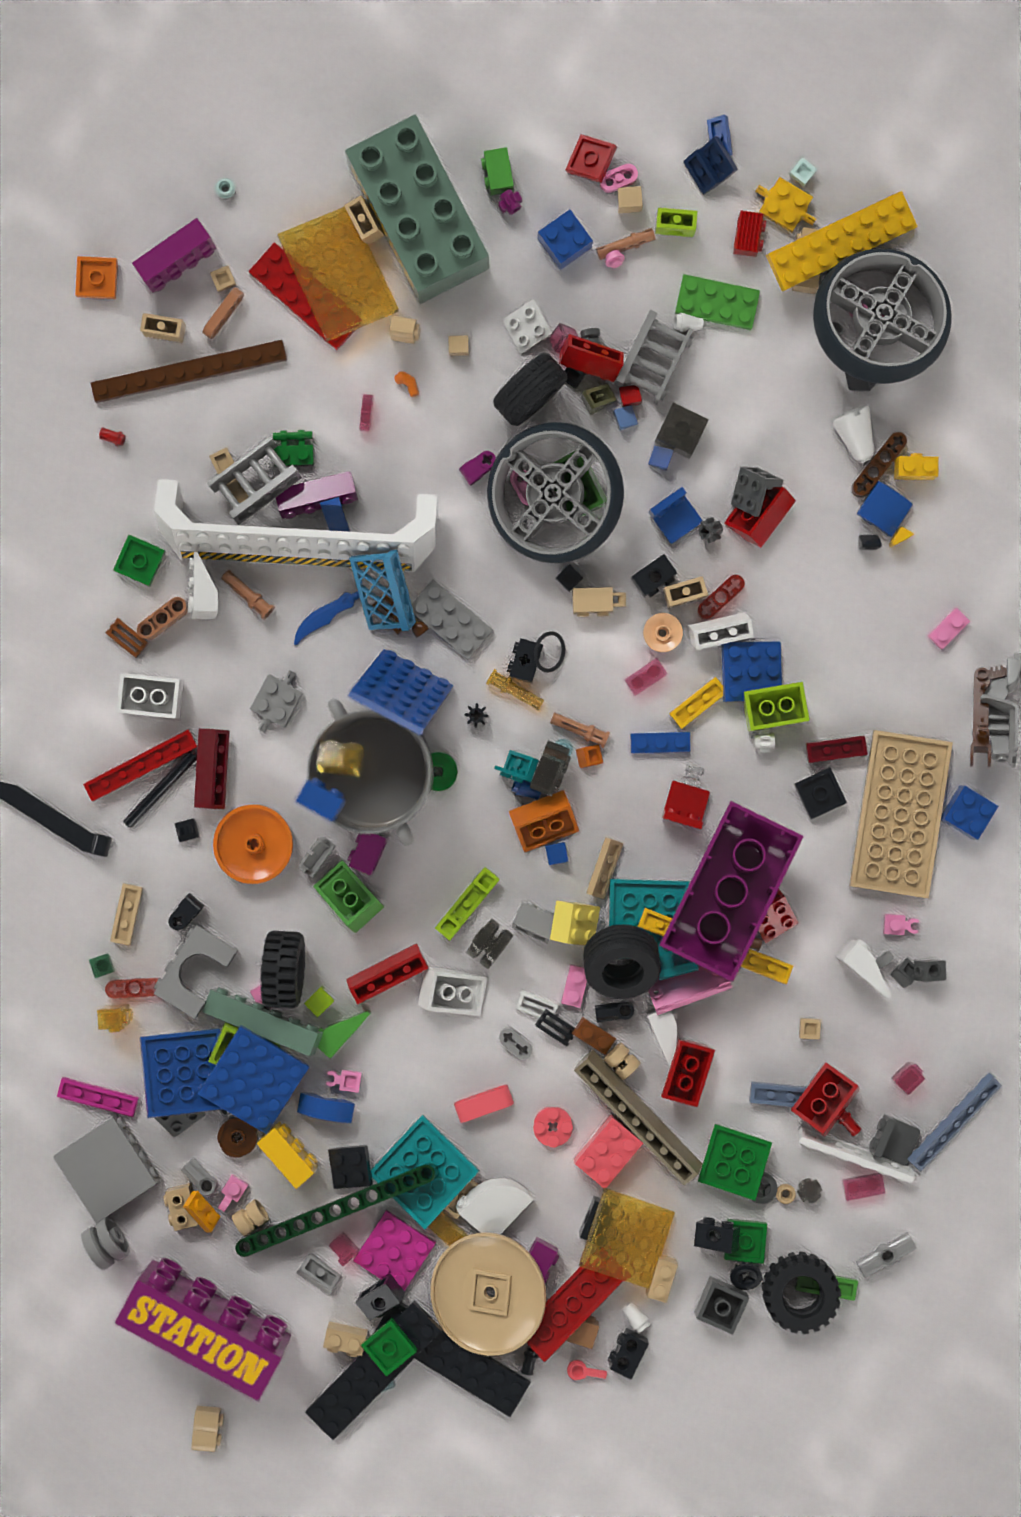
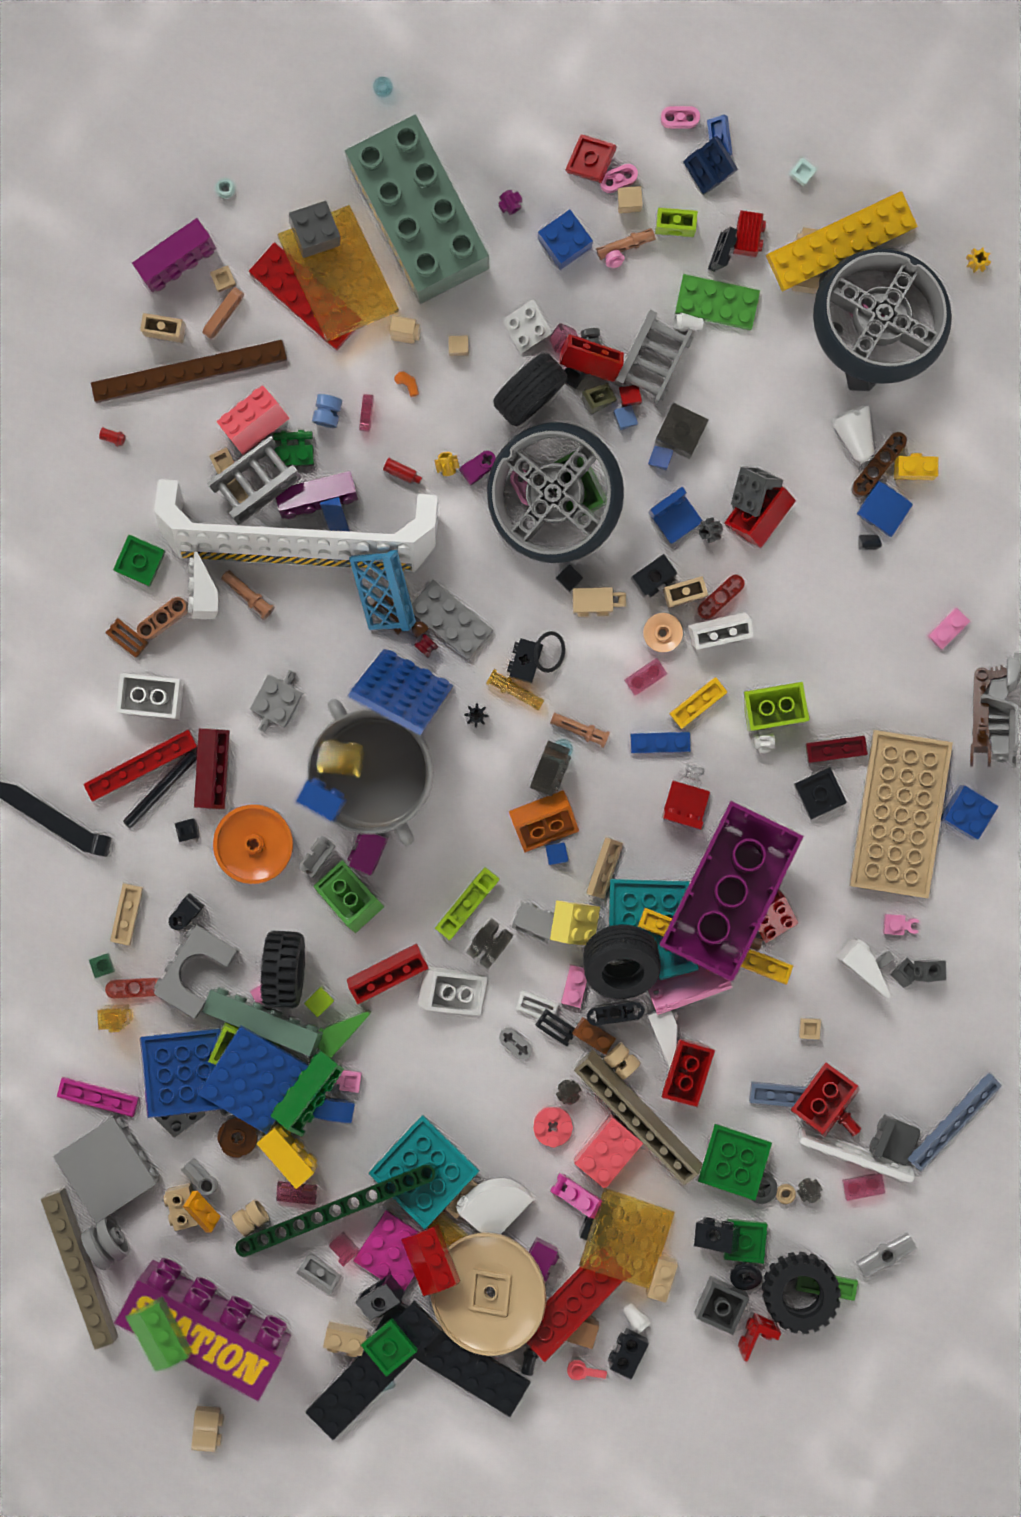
orange plate [75,256,118,299] -> none
bright pink plate [218,1174,249,1212] -> none
blue sword [294,591,360,645] -> none
black plate [328,1145,373,1189] -> none
tan brick [344,195,385,245] -> none
green plate [431,752,458,791] -> none
coral beam [454,1084,514,1123] -> none
bright green brick [481,147,514,196] -> none
teal bracket [494,750,539,783] -> none
blue cone [511,780,542,800] -> none
orange slope [576,744,603,768] -> none
blue plate [721,641,782,702] -> none
yellow plate [755,177,817,233] -> none
yellow slope [889,527,914,548] -> none
clear pink brick [891,1062,925,1095] -> none
none -> dark tan brick [41,1188,118,1350]
none -> bright green slope [126,1296,192,1372]
none -> coral brick [216,385,290,455]
none -> green wedge [270,1051,344,1137]
none -> clear pink plate [276,1181,317,1205]
none -> dark grey brick [289,200,341,258]
none -> medium blue wheel [312,394,342,428]
none -> clear light blue plate [373,77,393,97]
none -> red cylinder [383,458,422,484]
none -> red slope [401,1224,460,1296]
none -> dark red wheel [414,634,438,658]
none -> yellow gear [434,452,460,476]
none -> dark pink plate [550,1173,603,1219]
none -> clear smoke gear [556,1080,582,1105]
none -> black beam [587,1001,645,1026]
none -> bright pink plate [660,106,700,129]
none -> black plate [708,227,737,272]
none -> red bracket [738,1313,781,1362]
none -> yellow gear [966,247,991,273]

